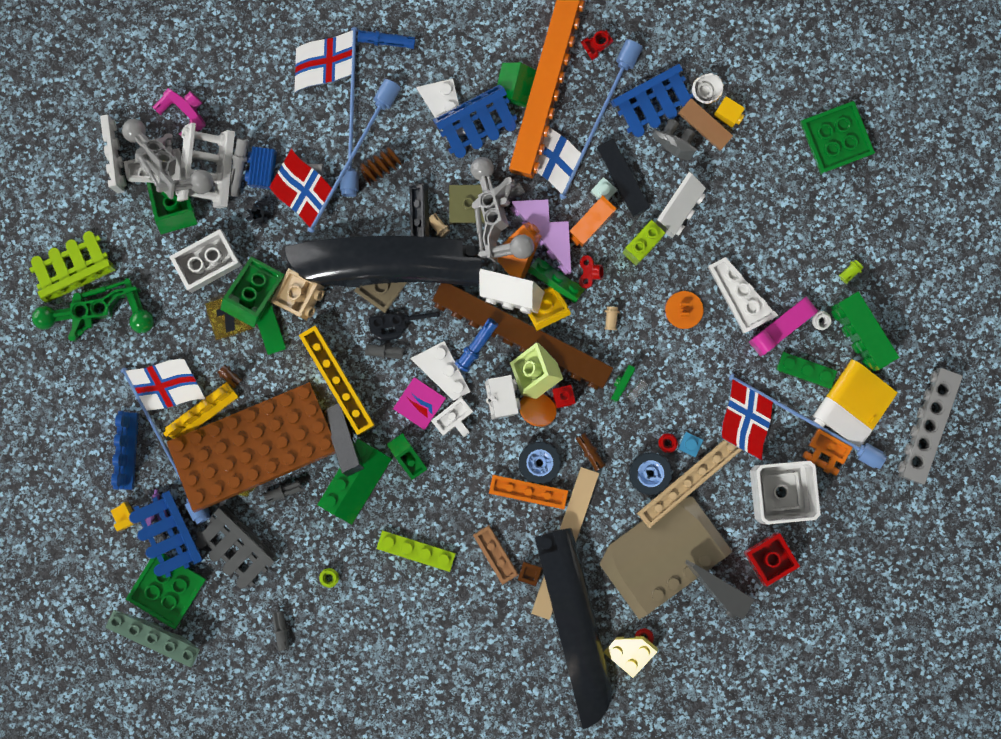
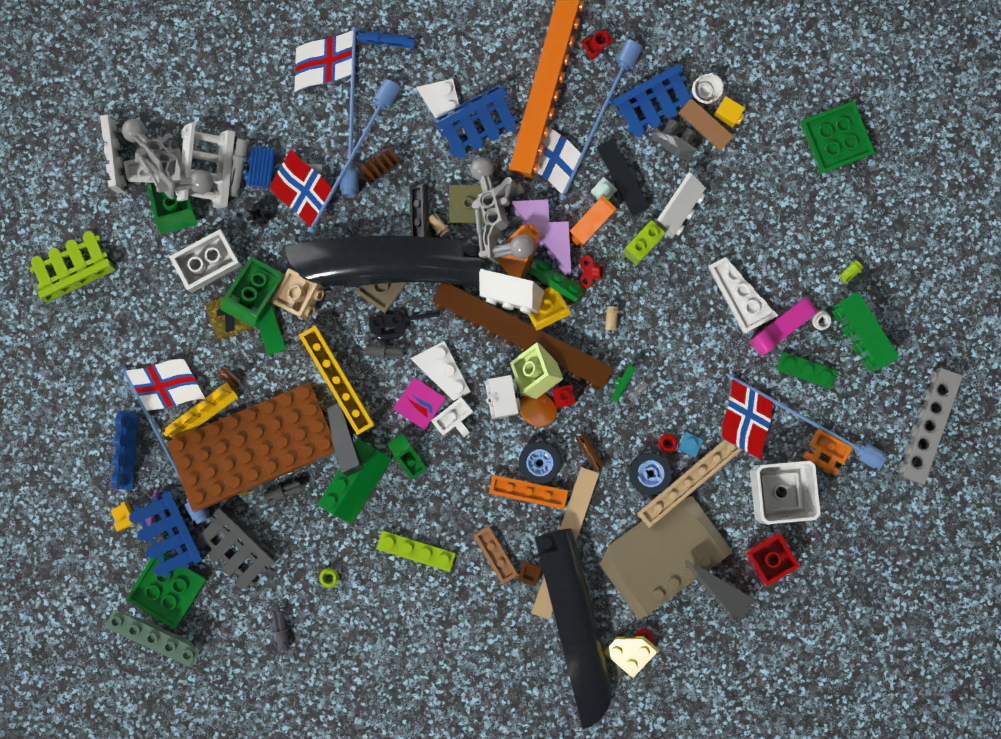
green piece [32,278,154,342] -> none
dark pink connector [152,88,206,137] -> none
blue pin [455,318,498,372] -> none
green slope [497,62,537,108] -> none
orange piece [665,291,703,329] -> none
yellow door [813,359,898,447] -> none

